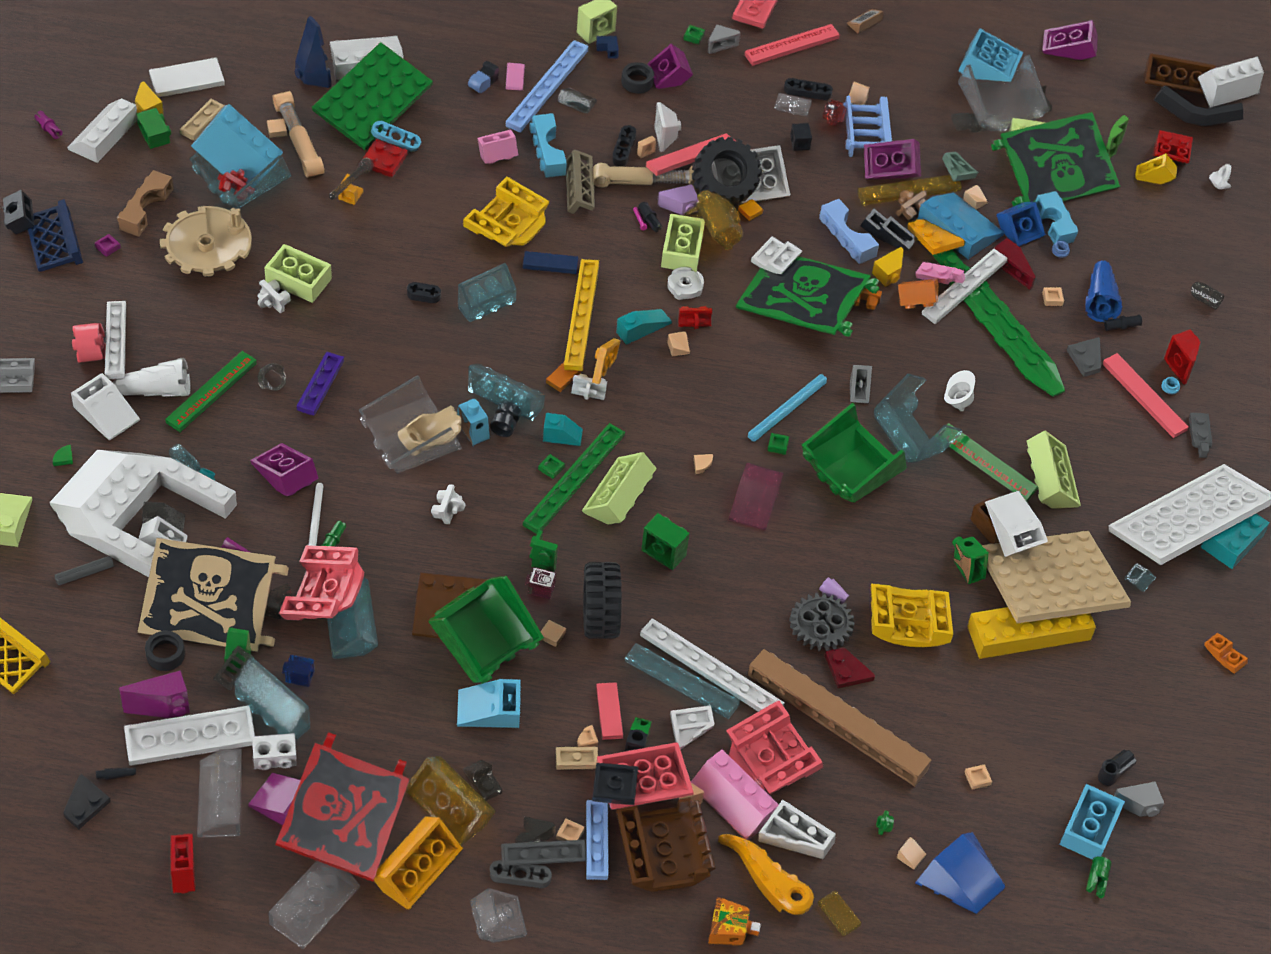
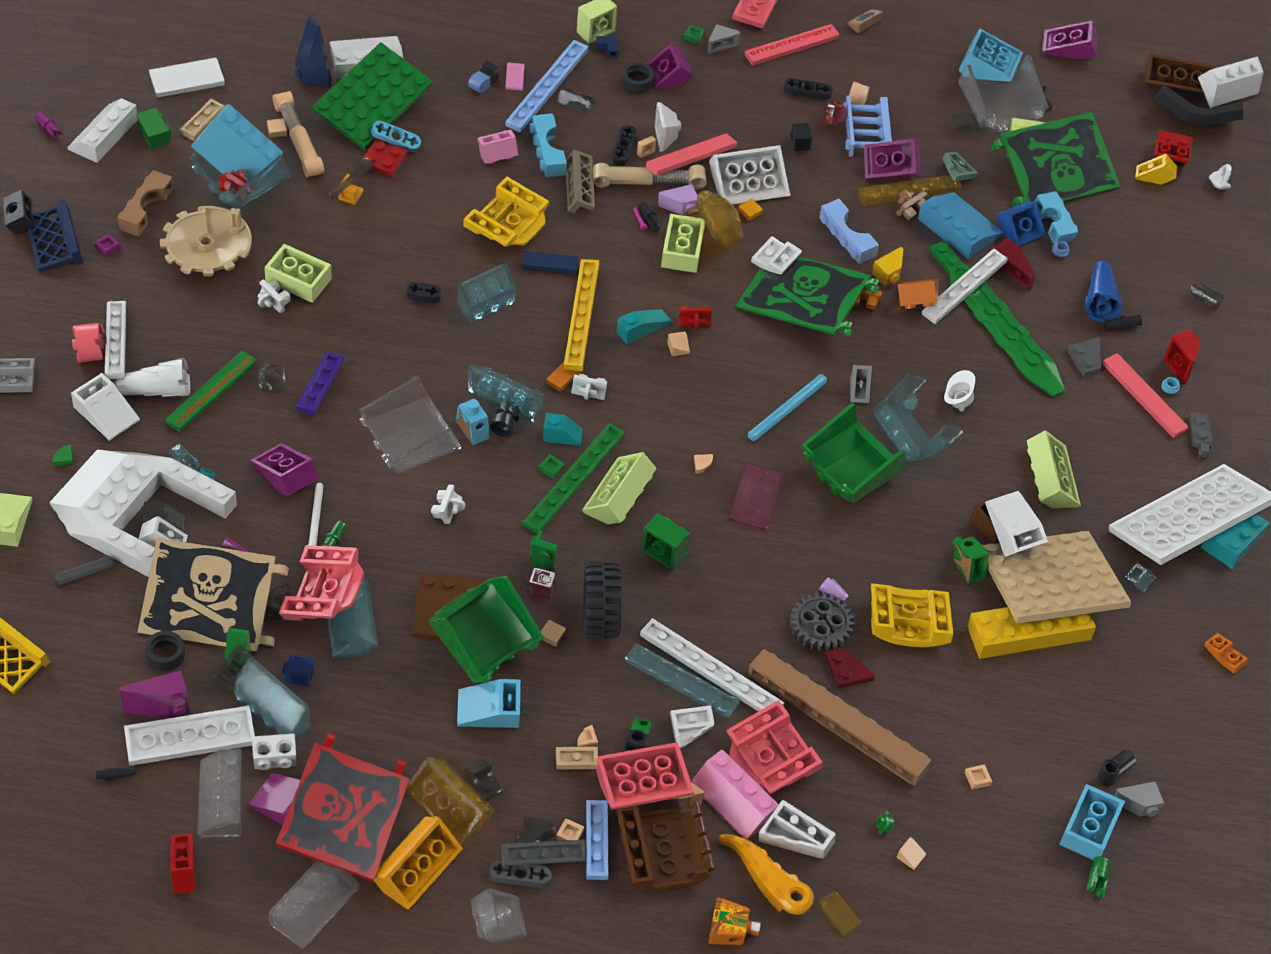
black wing [63,774,111,829] -> none
yellow slope [135,81,164,114] -> none
tan hair [398,405,461,454] -> none
light orange wing [592,338,621,384] -> none
black tile [592,763,638,805] -> none
coral tile [596,682,623,740] -> none
white plate [667,267,704,300] -> none
black tyre [691,137,762,208] -> none
green tile [767,433,789,455] -> none
clear plate [774,93,812,117] -> none
black slope [860,209,918,251] -> none
light orange wing [908,219,965,255] -> none
bright pink hinge [915,262,966,284] -> none
blue wedge [916,832,1005,914] -> none
green tile [937,423,1038,502] -> none
light nougat slope [963,185,988,210] -> none
light nougat tile [1042,288,1064,306] -> none
bright green slope [1106,115,1129,158] -> none

